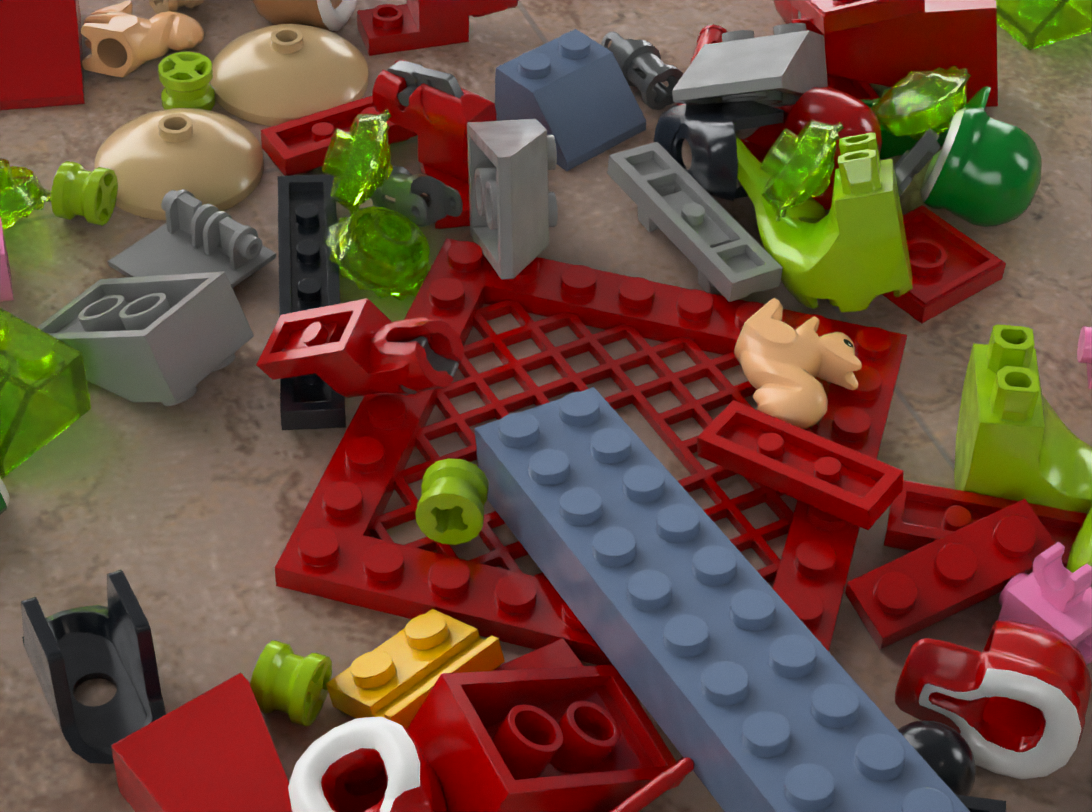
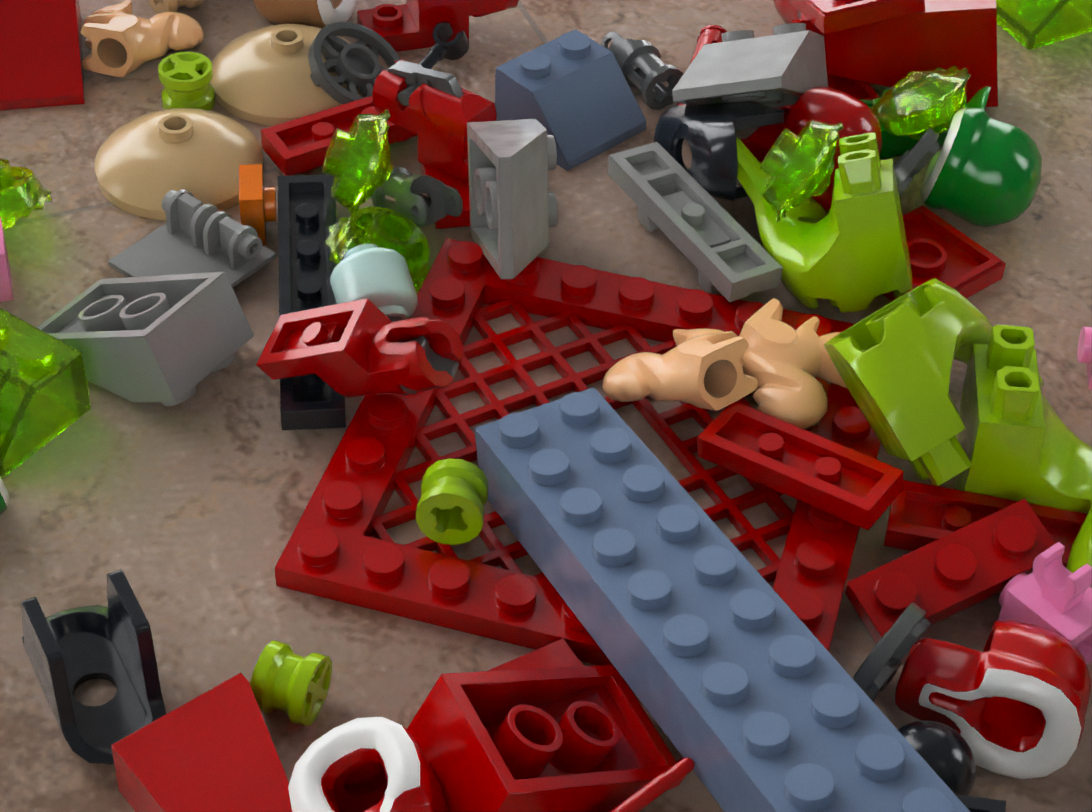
lime wheel [51,161,118,226] -> none
yellow plate [326,609,505,729] -> none
none -> orange plate [239,164,277,245]
none -> dark grey wheel [308,22,400,104]
none -> light aqua head [330,244,418,322]
none -> black hand [418,22,469,69]
none -> light nougat animal [603,328,758,411]
none -> lime hips [823,278,1044,486]
none -> dark grey wheel [853,602,931,702]

